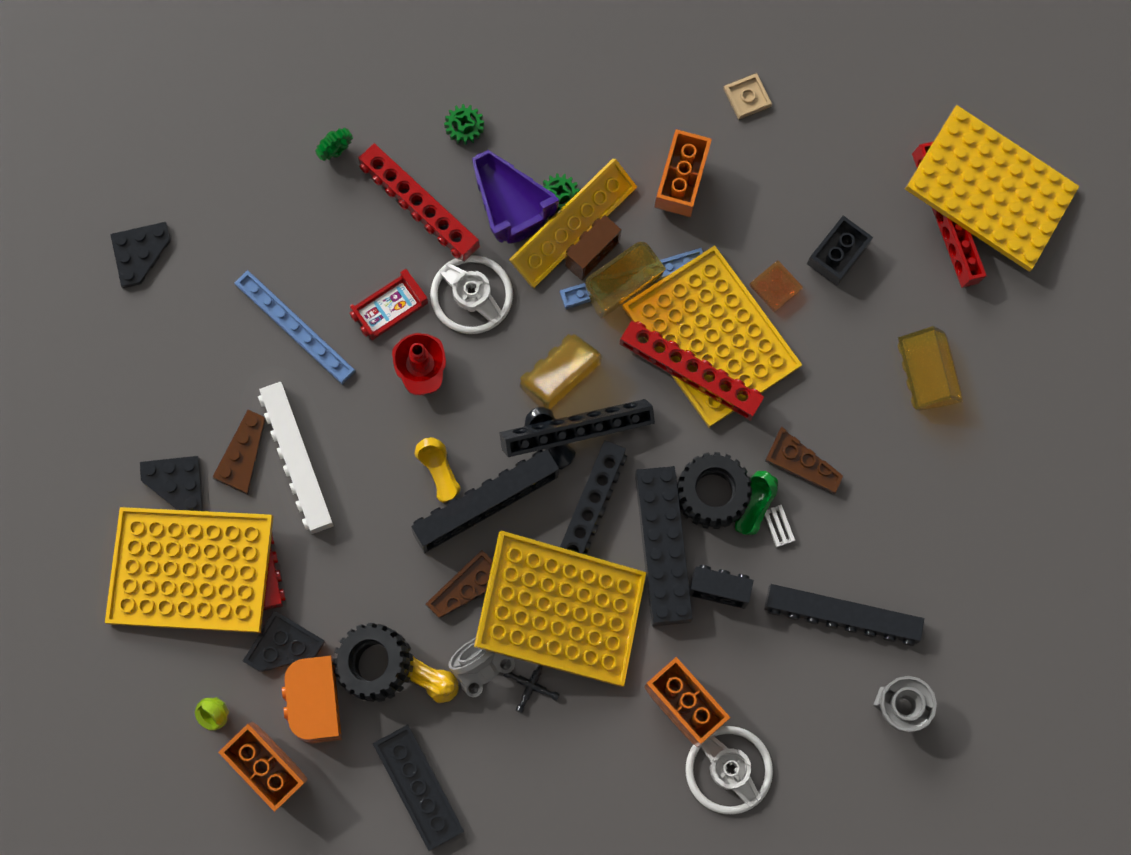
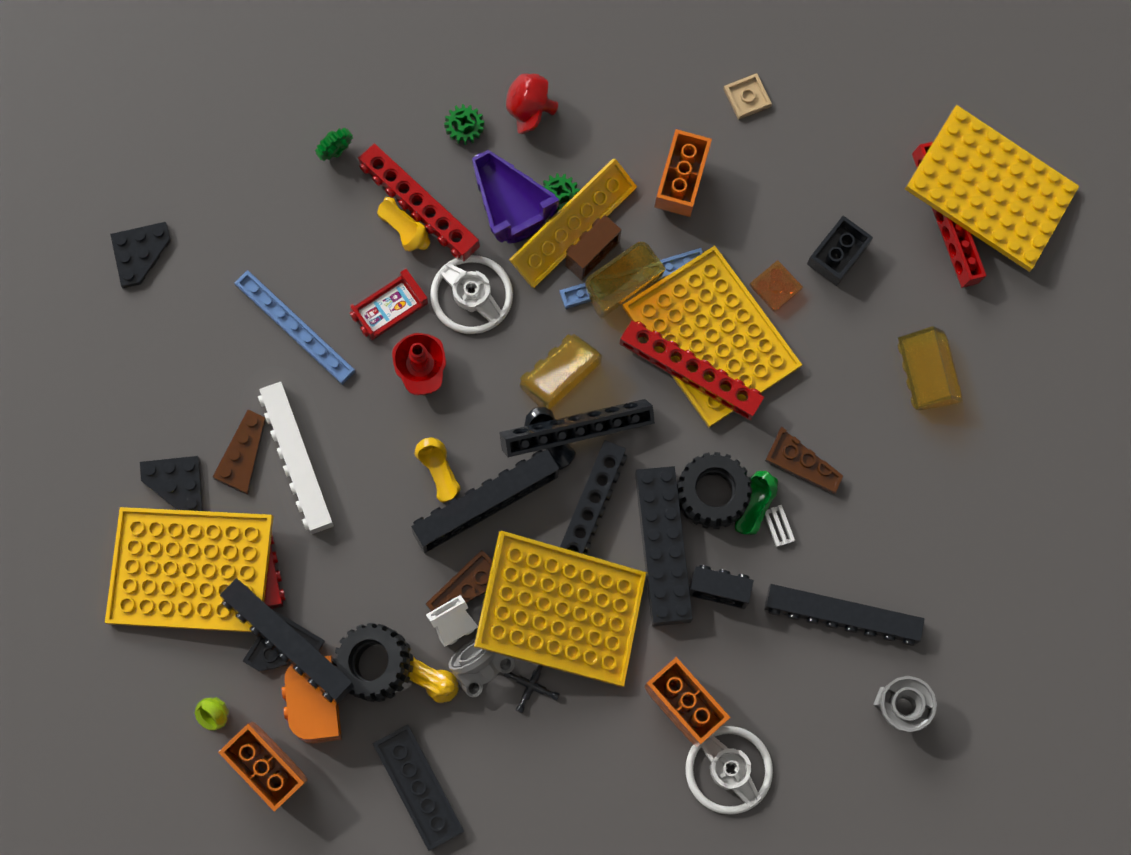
none -> black brick [220,578,354,705]
none -> yellow hair [377,197,430,252]
none -> white hips [426,595,478,647]
none -> red piece [506,73,558,135]

